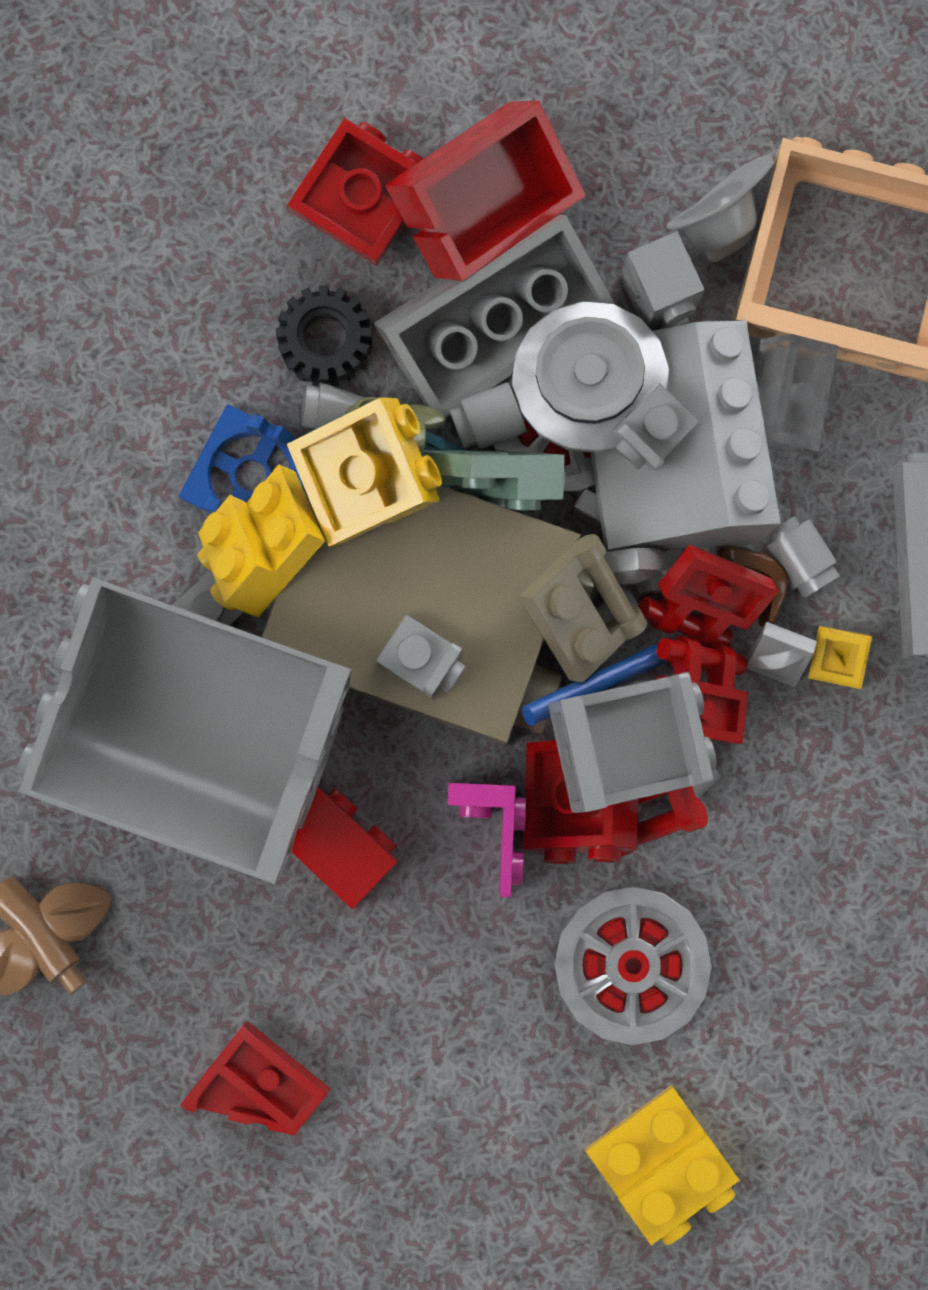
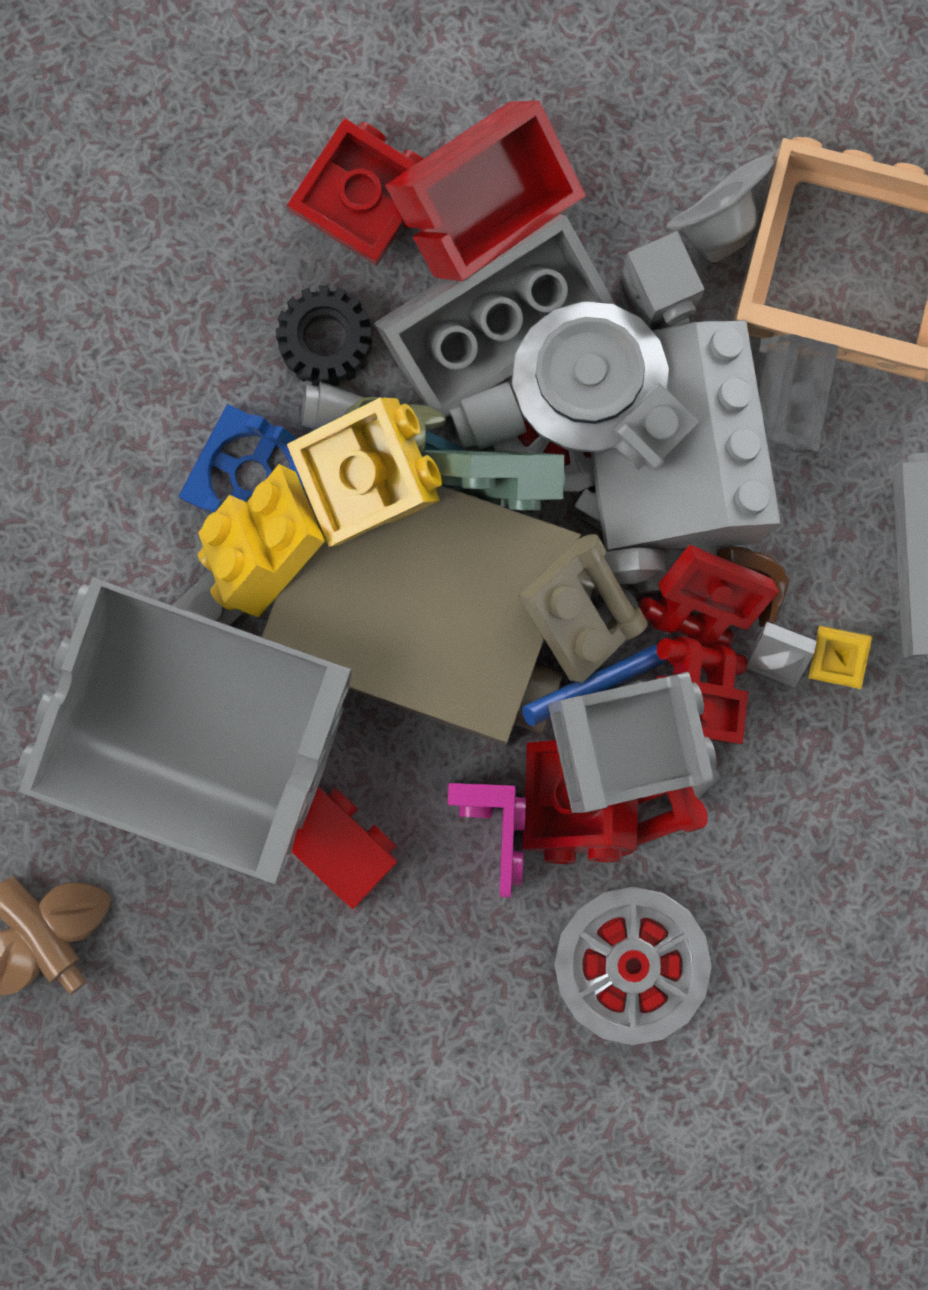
red wing [180,1021,331,1136] -> none
light grey bracket [376,614,466,699] -> none
yellow plate [584,1085,740,1246] -> none
light grey brick [765,516,840,599] -> none

